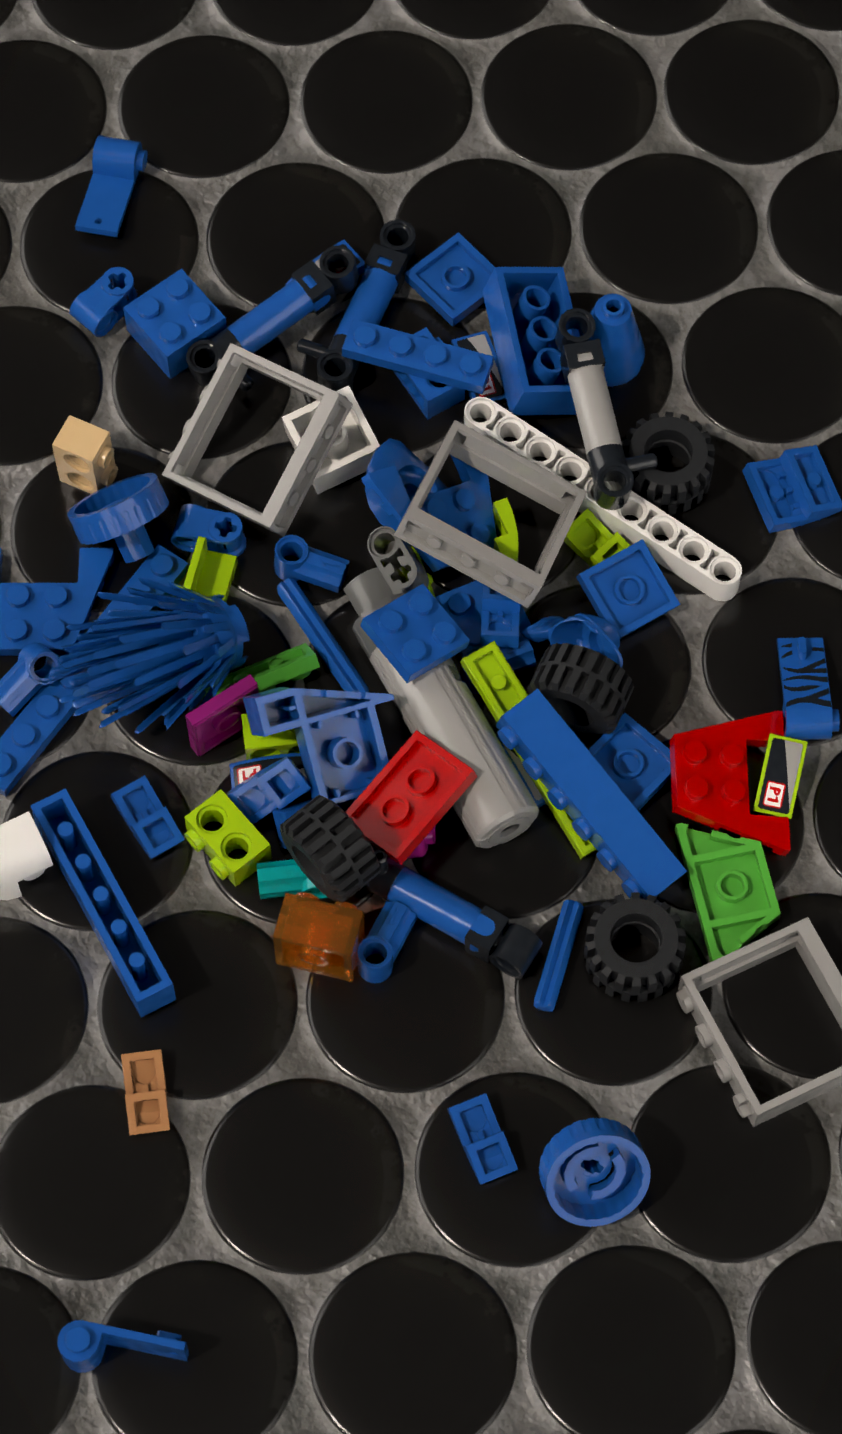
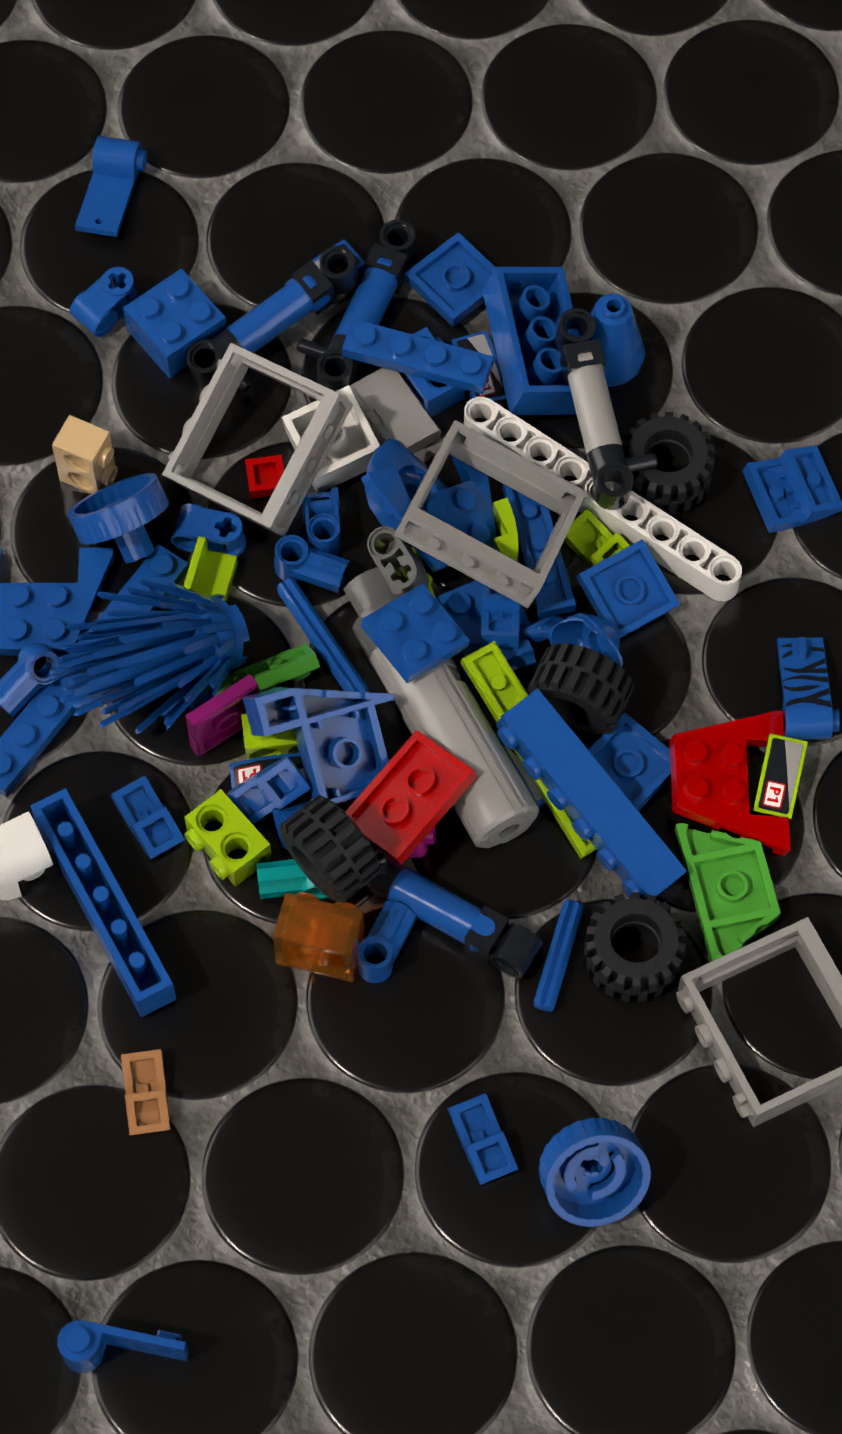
none -> red plate [245,455,284,499]
none -> blue piece [302,487,341,556]
none -> light grey piece [349,368,441,453]
none -> blue plate [503,484,576,619]

